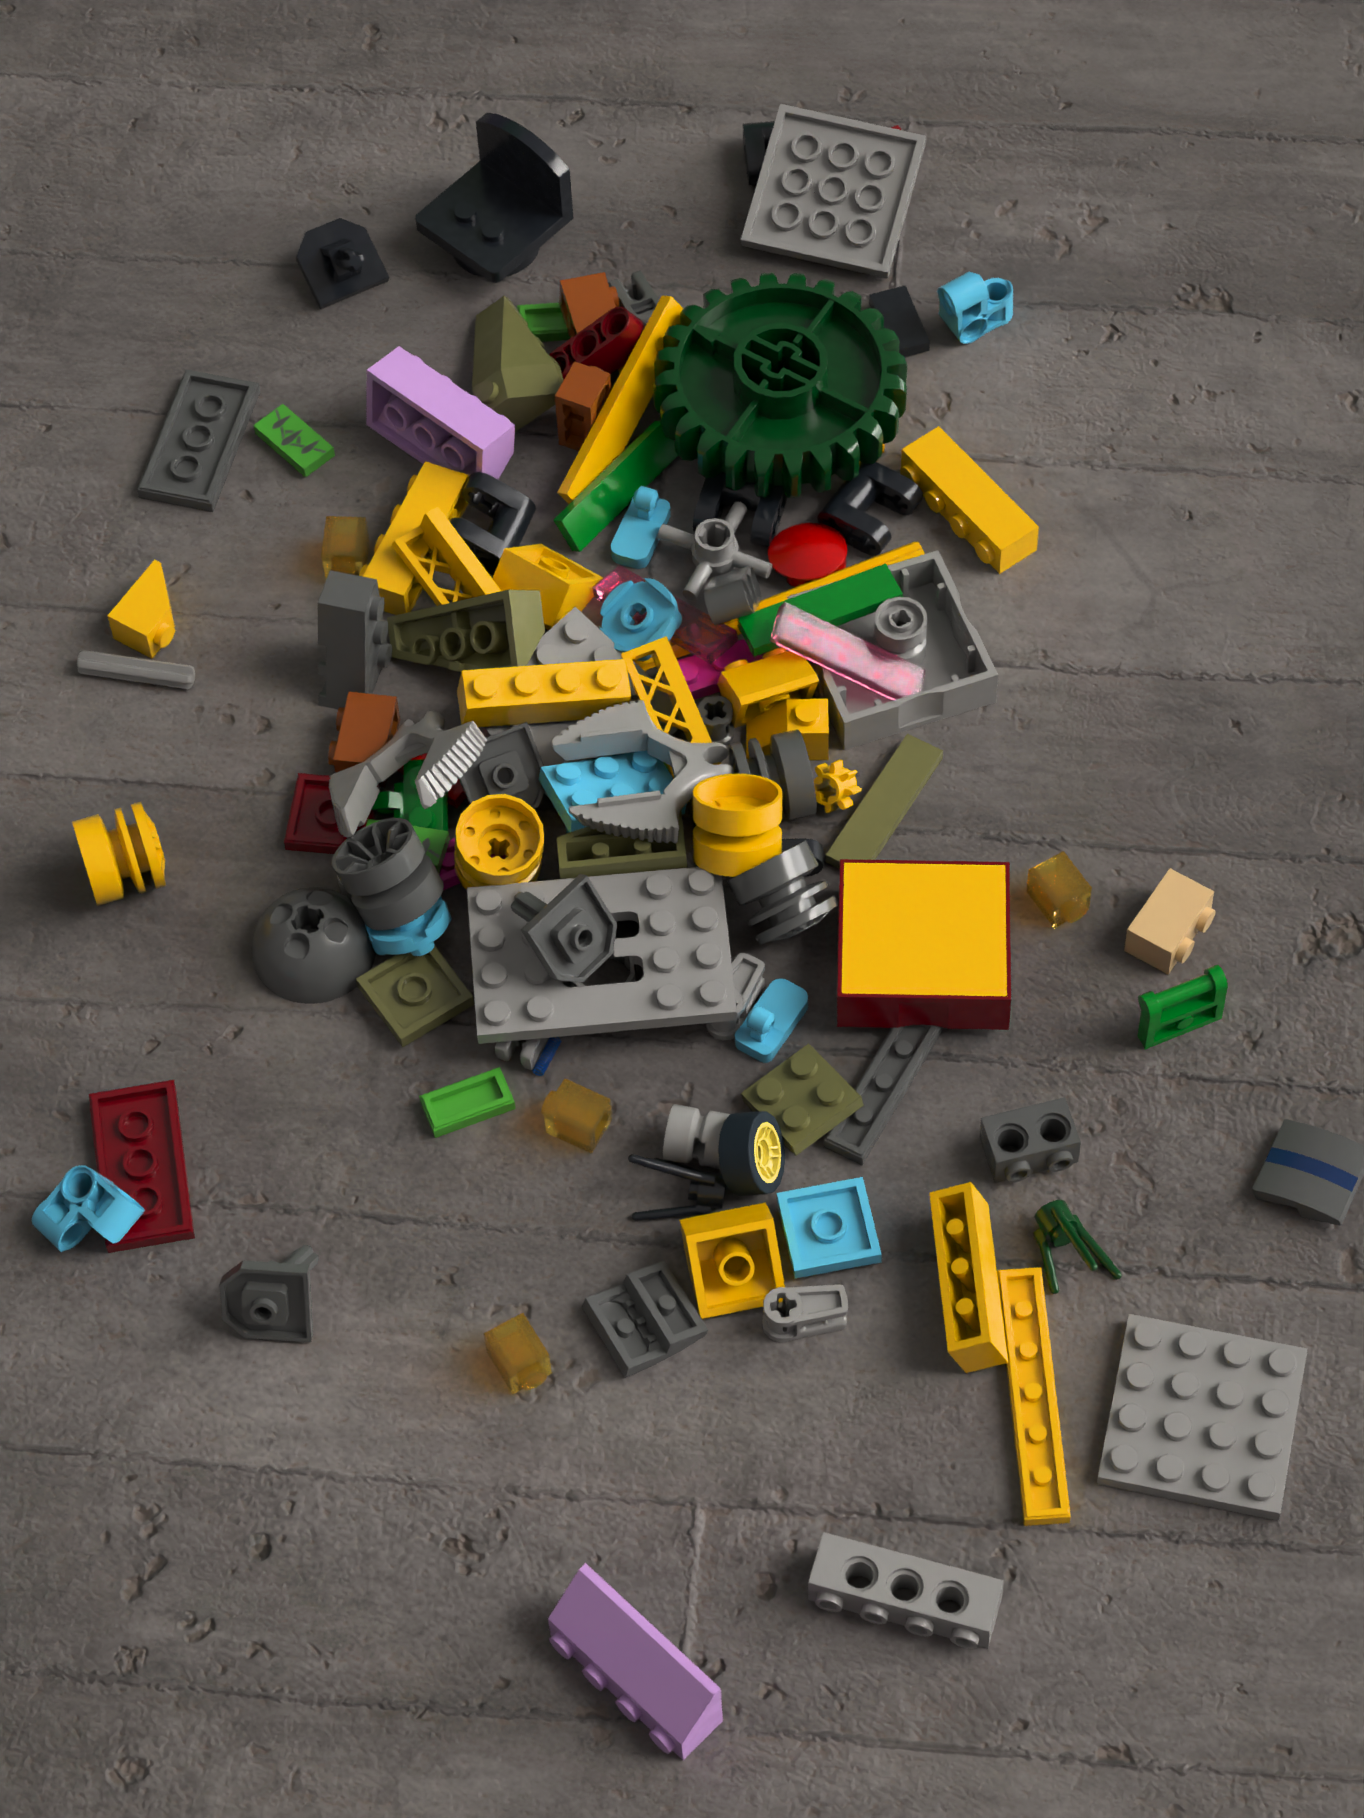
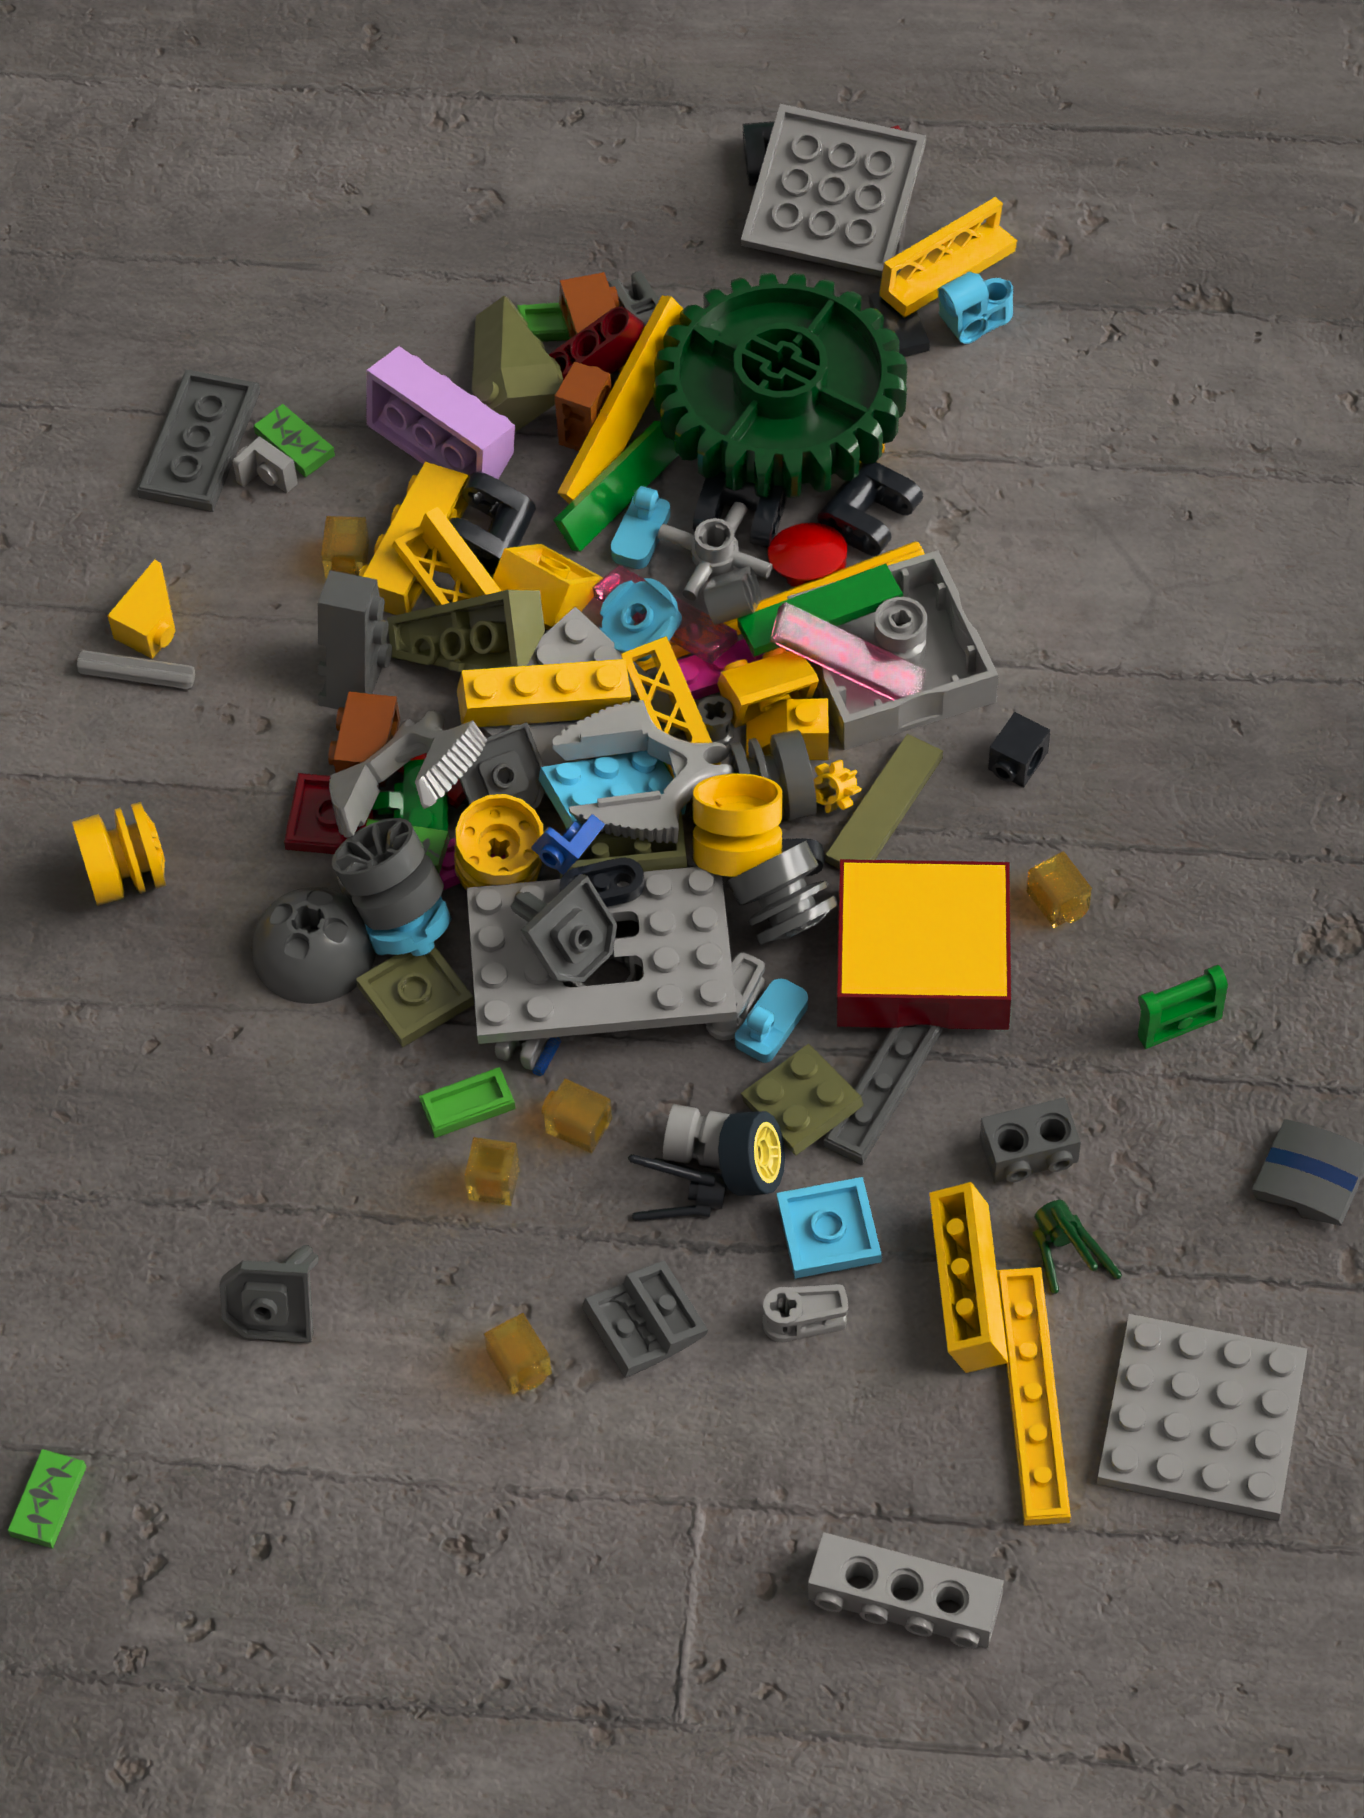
medium azure piece [32,1165,145,1252] -> none
dark red tile [89,1080,195,1253] -> none
black piece [296,218,390,309] -> none
black piece [415,113,574,283] -> none
lavender slope [548,1563,723,1760] -> none
yellow slope [679,1202,785,1319] -> none
yellow brick [900,426,1039,574] -> none
tan brick [1124,868,1216,975] -> none
none -> bright green tile [8,1449,86,1549]
none -> light grey bracket [233,436,298,493]
none -> clear yellow brick [465,1137,520,1206]
none -> blue bracket [531,814,605,875]
none -> black plate [559,857,644,907]
none -> yellow fence [879,197,1017,317]
none -> black brick [988,712,1050,788]

